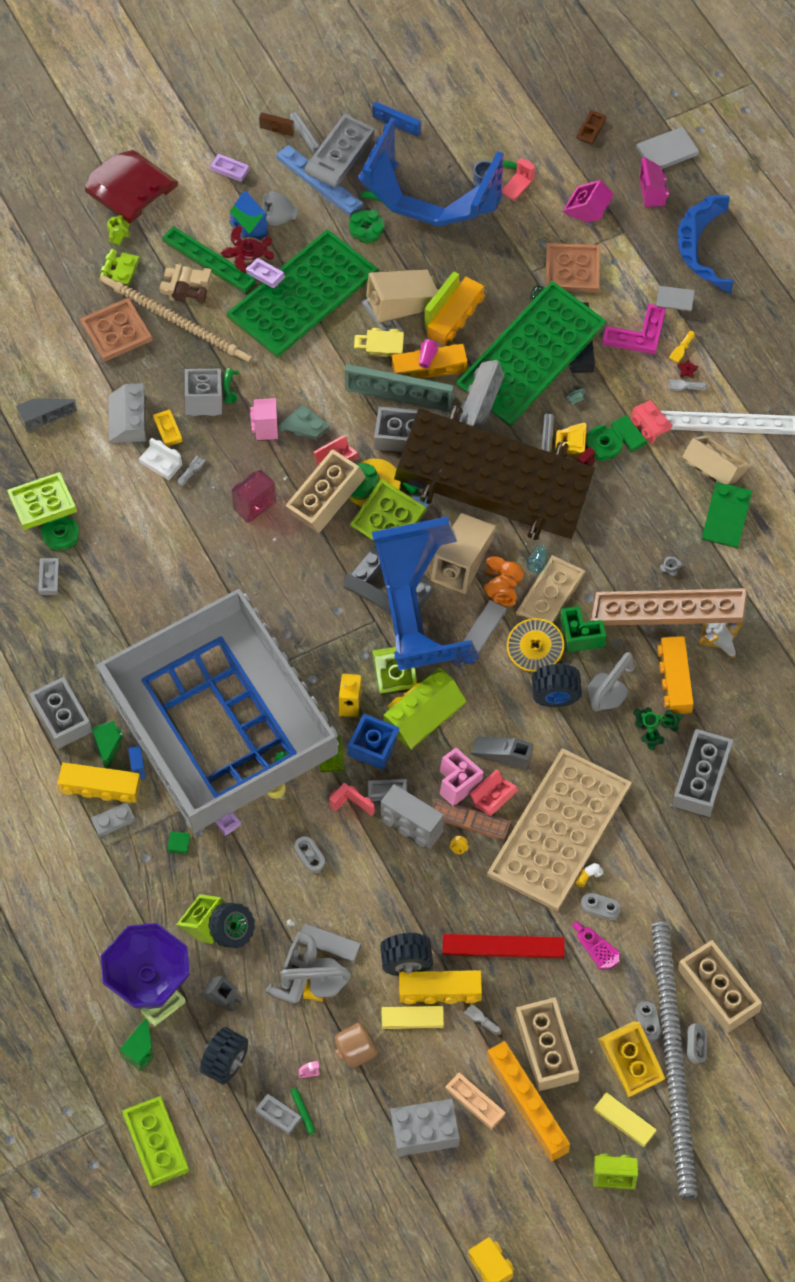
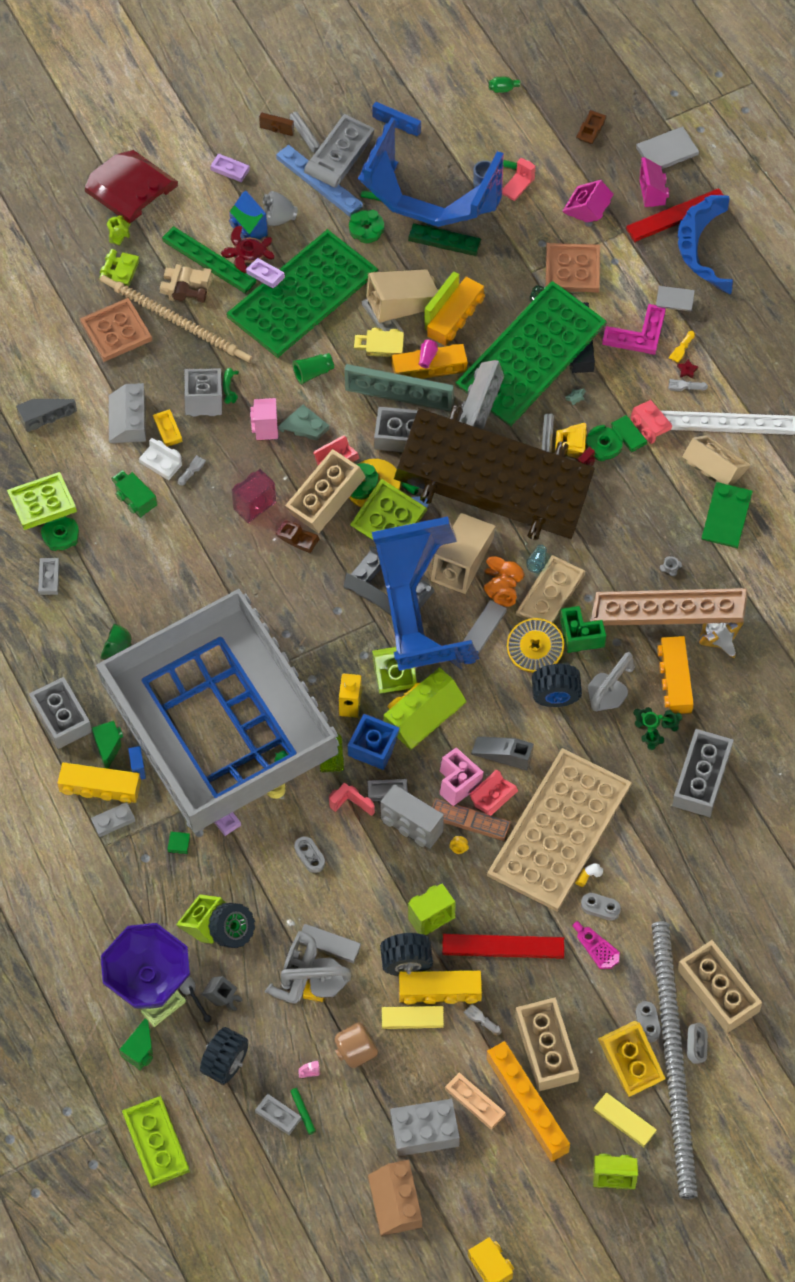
none -> green cylinder [100,624,132,660]
none -> green brick [111,470,157,518]
none -> hinge [179,977,212,1023]
none -> reddish brown slope [276,520,320,553]
none -> green plant [292,353,334,385]
none -> medium nougat slope [368,1160,422,1236]
none -> dark green plate [408,223,481,257]
none -> lime brick [408,883,455,935]
none -> green plant [488,76,520,93]
none -> red tile [626,188,723,242]

